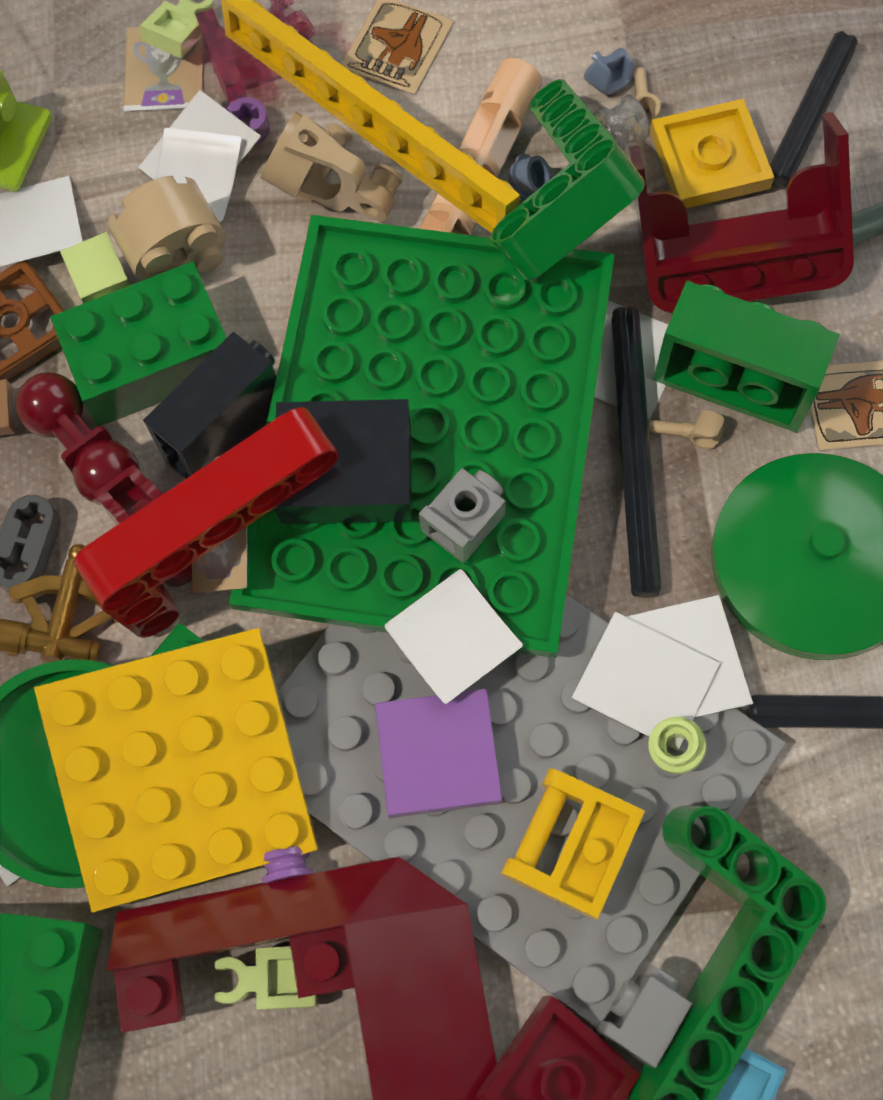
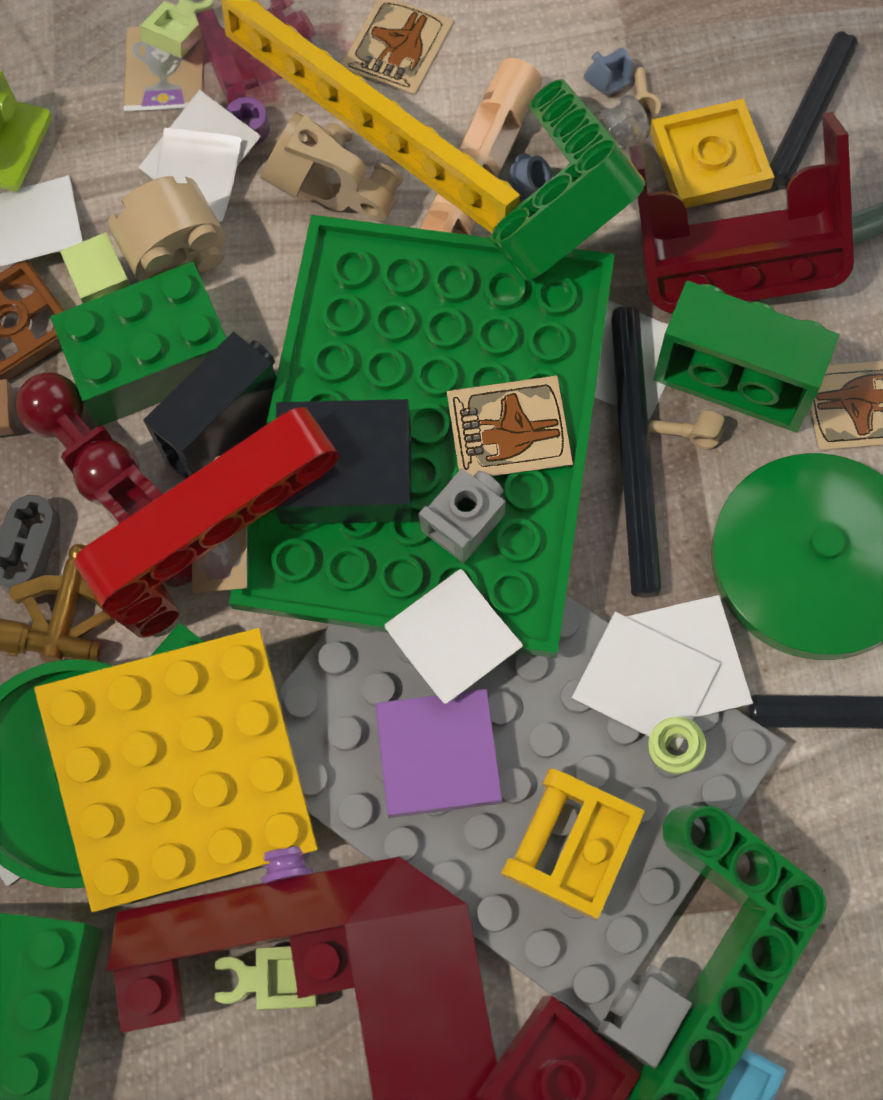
none -> sticker [447,376,573,476]

